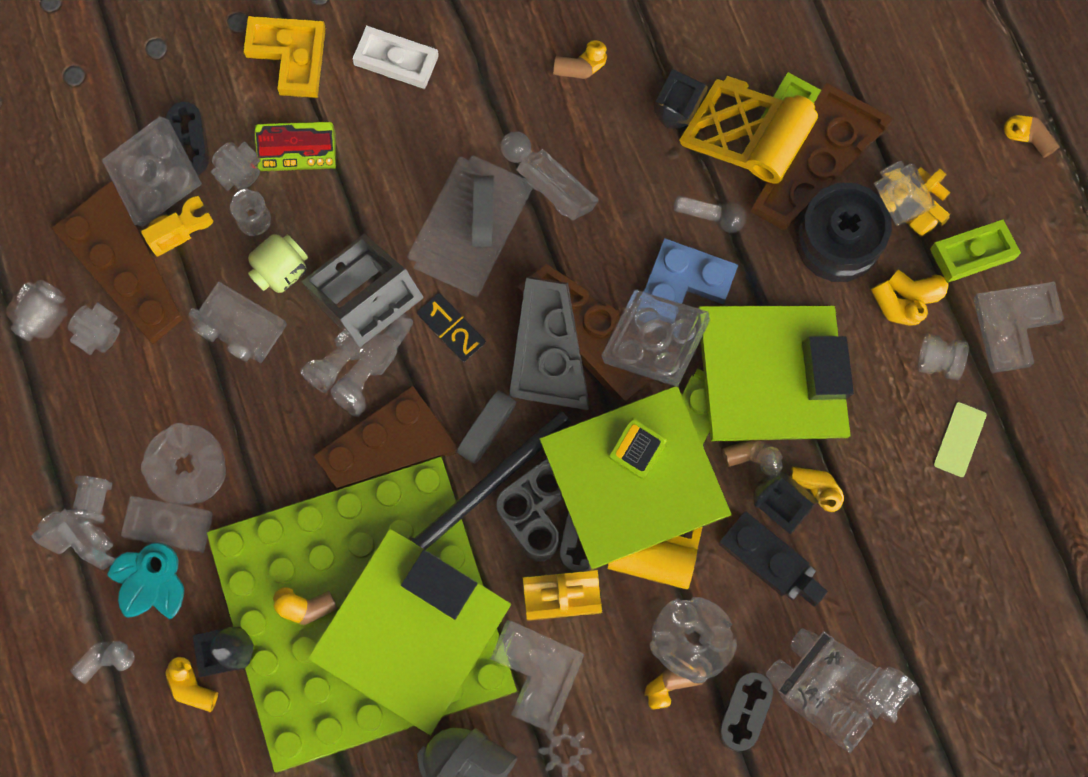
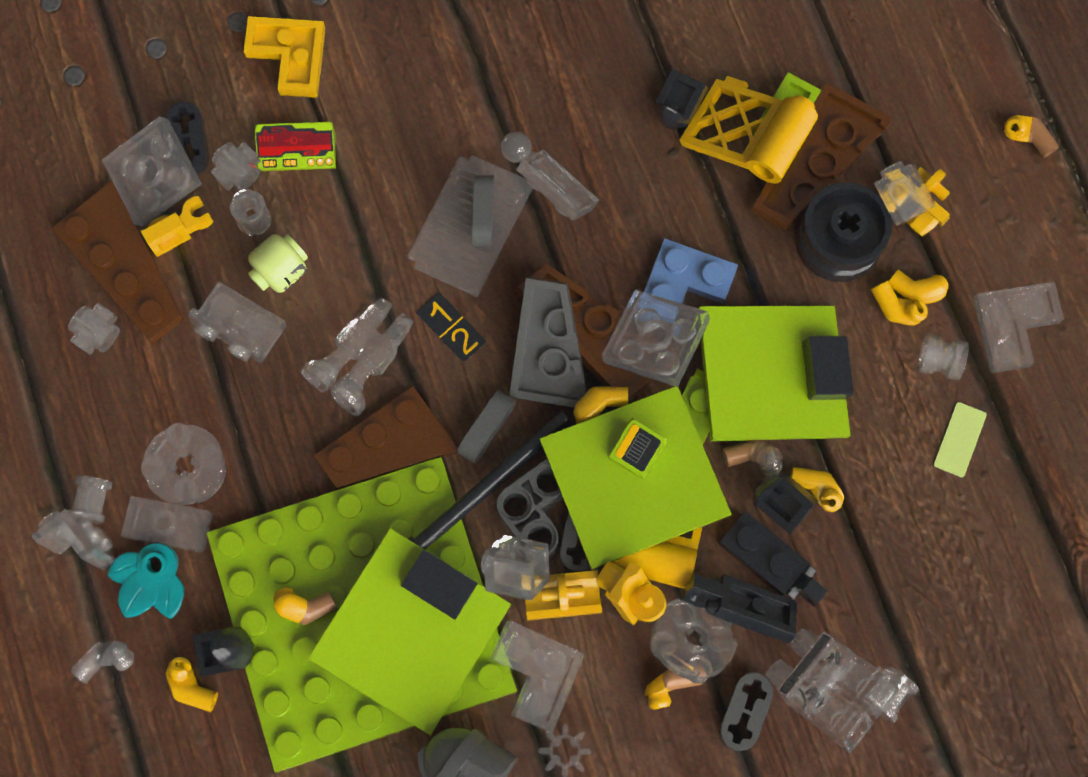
clear head [6,280,68,341] -> none
dark grey window [301,234,424,348] -> none
white plate [352,26,438,89] -> none
arm [553,40,607,79] -> none
clear bar [674,196,747,233] -> none
lime plate [930,219,1021,283] -> none
none -> clear brick [481,535,550,601]
none -> yellow arm [573,387,628,424]
none -> yellow hips [595,561,666,625]
none -> black hinge [683,574,797,644]

